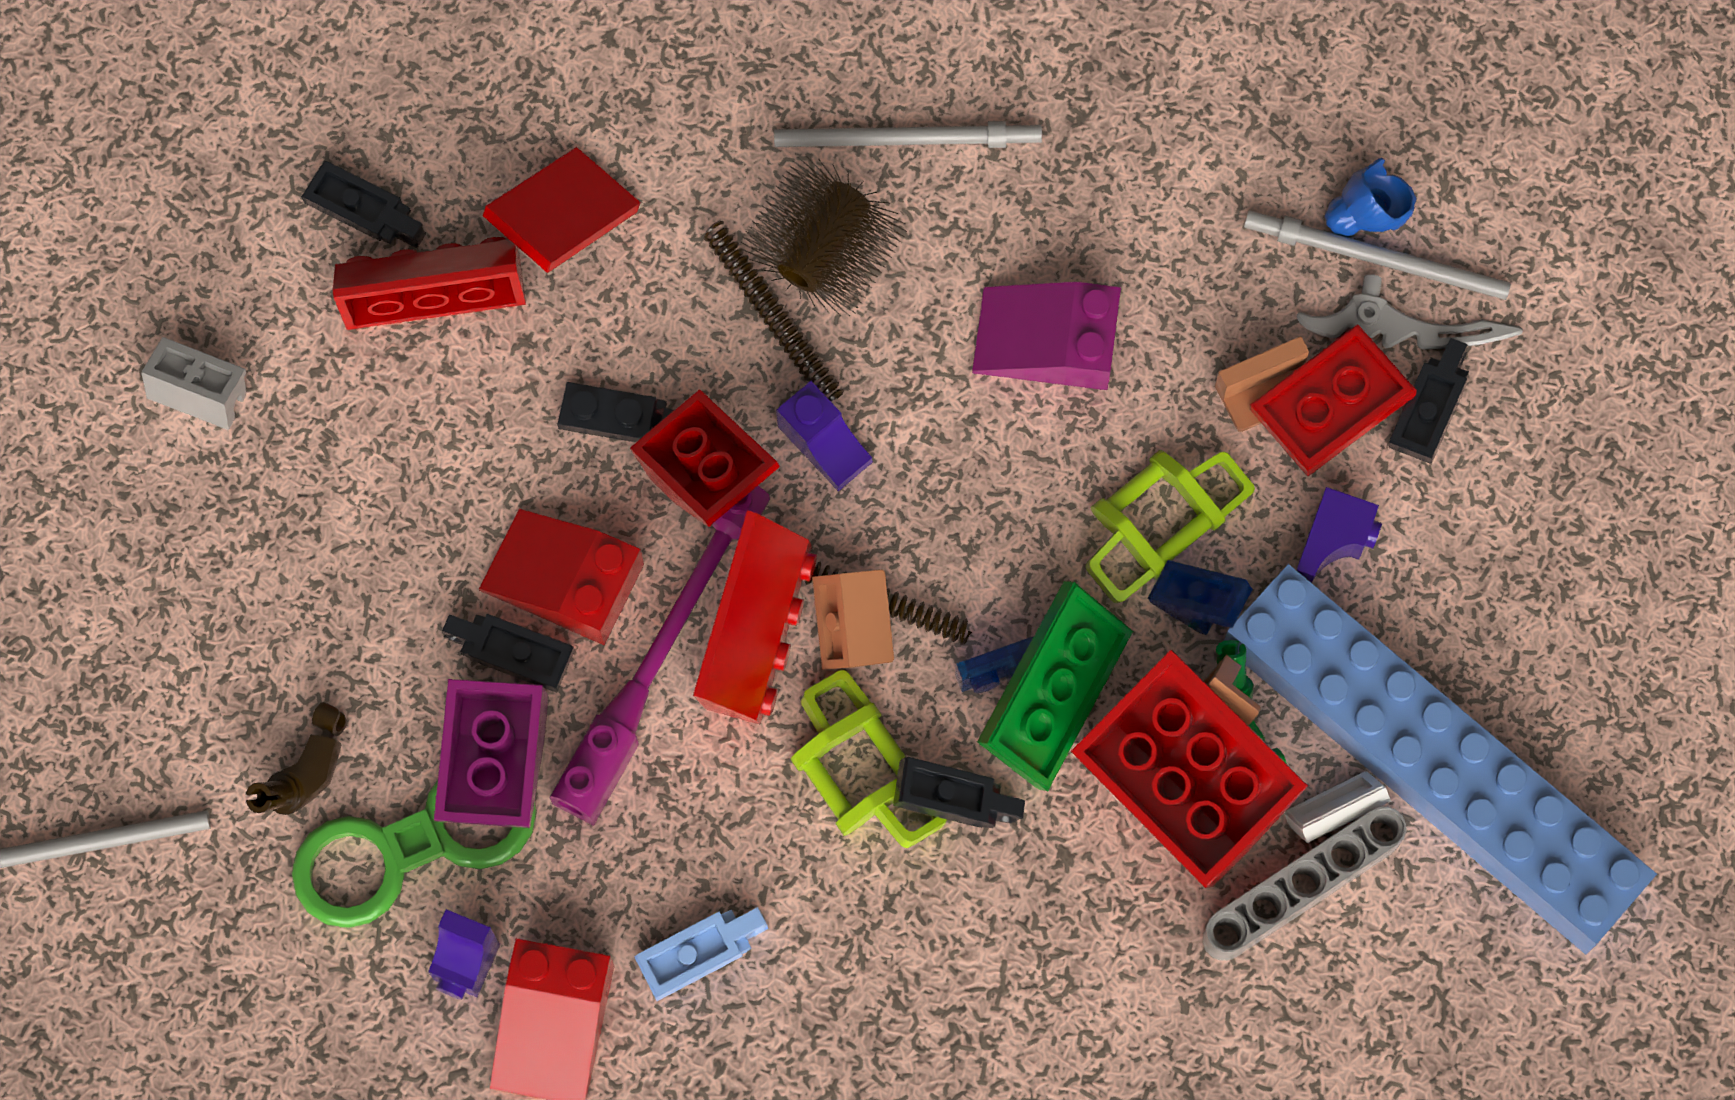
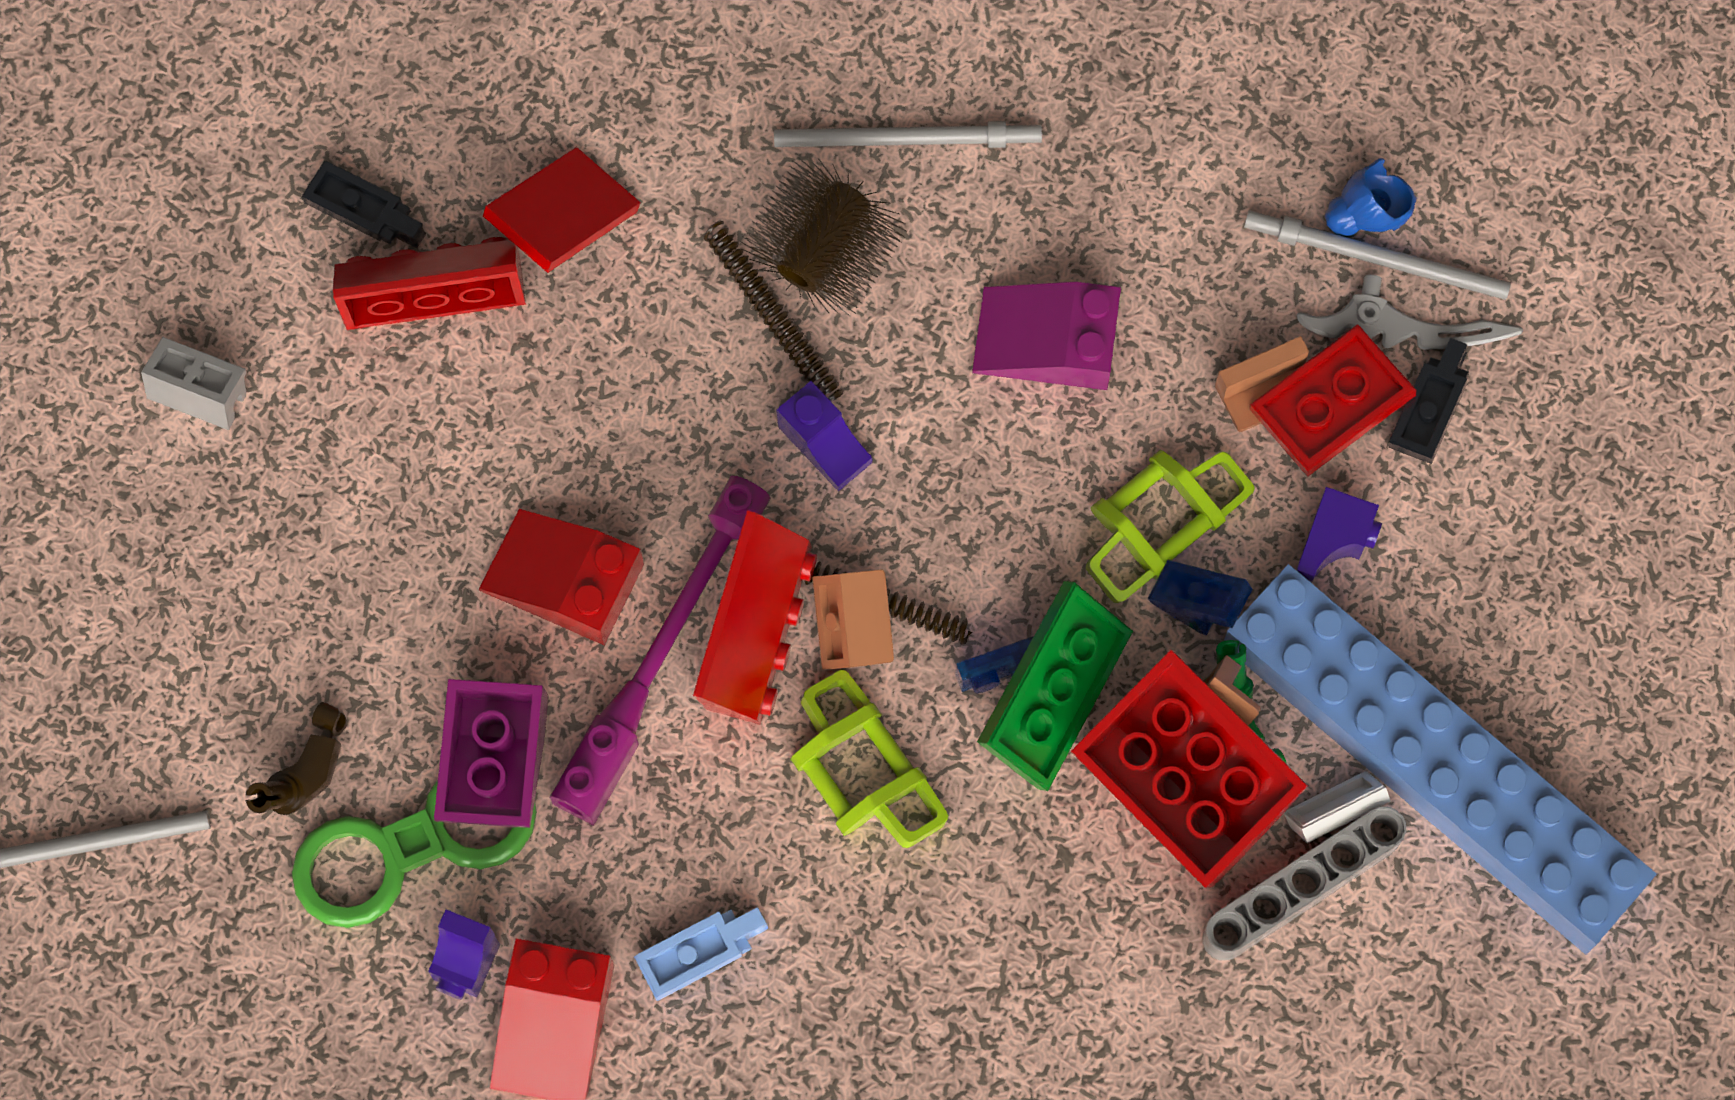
black hinge [442,614,575,693] -> none
black hinge [557,382,674,443] -> none
red slope [630,389,780,527] -> none
black hinge [893,757,1025,828] -> none

